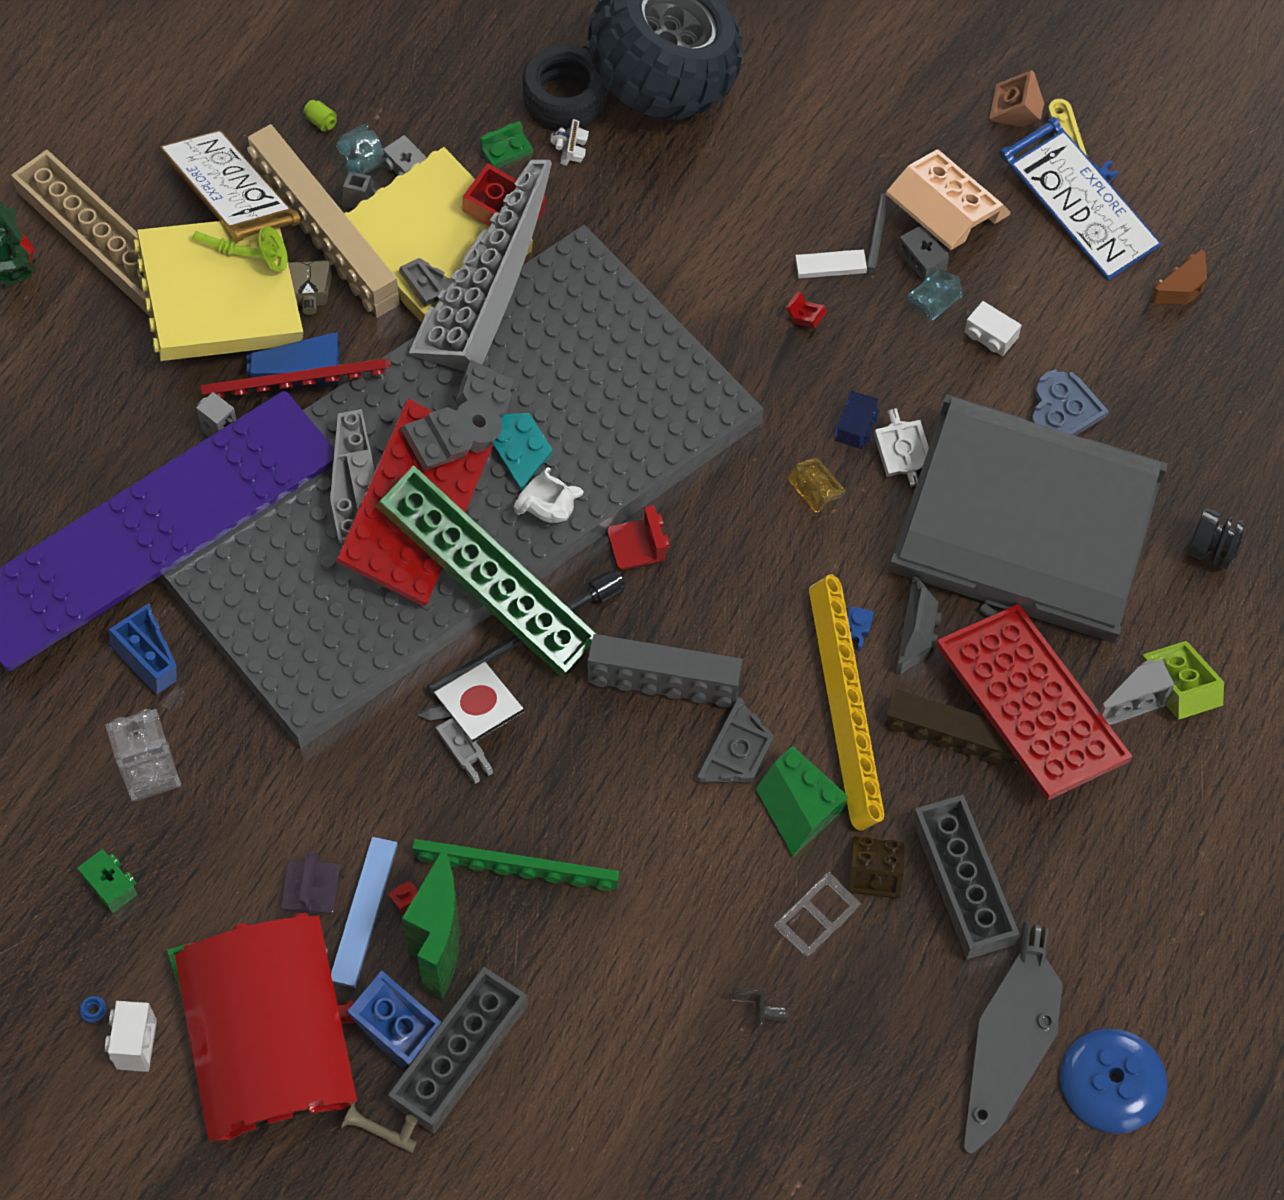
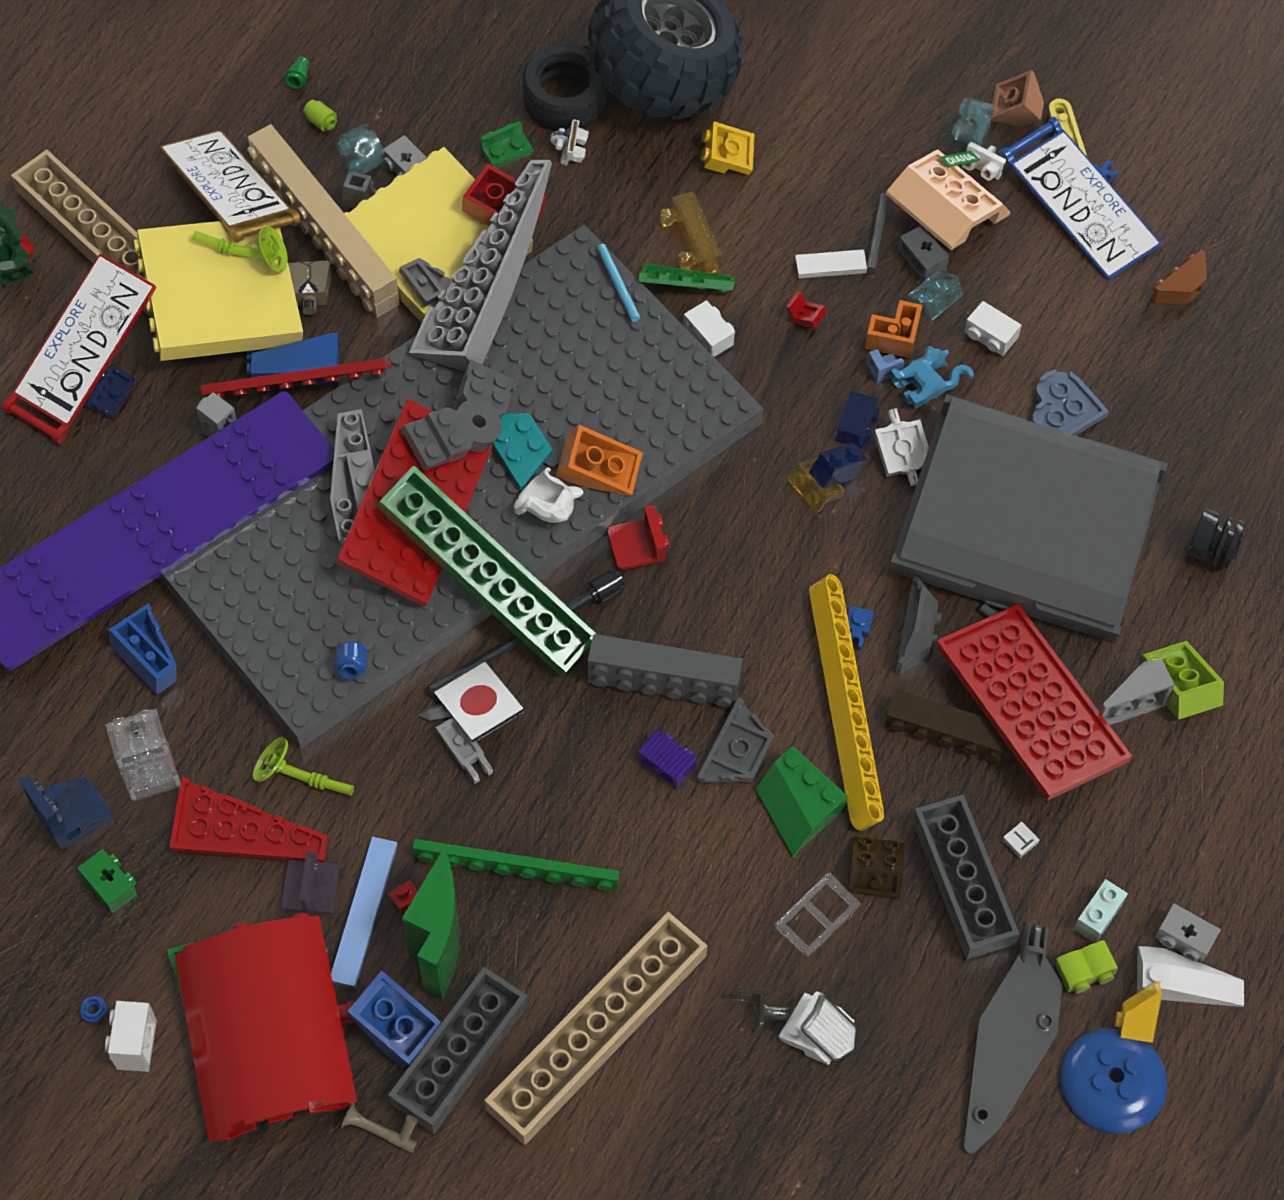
none -> white flag [2,254,157,444]
none -> dark blue bracket [19,774,115,849]
none -> clear blue bracket [84,364,136,419]
none -> red wing [169,777,328,864]
none -> lime dish [253,737,354,796]
none -> green cone [285,57,309,89]
none -> blue head [334,641,368,679]
none -> tan brick [484,912,707,1145]
none -> orange slope [556,425,643,496]
none -> medium azure bar [597,244,640,322]
none -> dark purple brick [637,730,696,789]
none -> green wing [639,263,736,293]
none -> clear yellow brick [660,191,722,273]
none -> white brick [683,300,735,357]
none -> yellow plate [701,121,754,175]
none -> white piece [779,991,856,1065]
none -> clear blue brick [809,442,868,489]
none -> orange brick [865,300,922,358]
none -> medium blue panel [867,349,904,383]
none -> dark azure animal [890,346,974,409]
none -> green sticker [939,151,981,167]
none -> clear light blue brick [951,97,996,147]
none -> white hips [962,142,1006,181]
none -> white tile [1002,822,1039,858]
none -> lime brick [1054,940,1118,994]
none -> light aqua brick [1074,879,1128,943]
none -> yellow slope [1115,982,1162,1043]
none -> white wedge [1137,946,1244,1007]
none -> light grey brick [1155,904,1221,963]

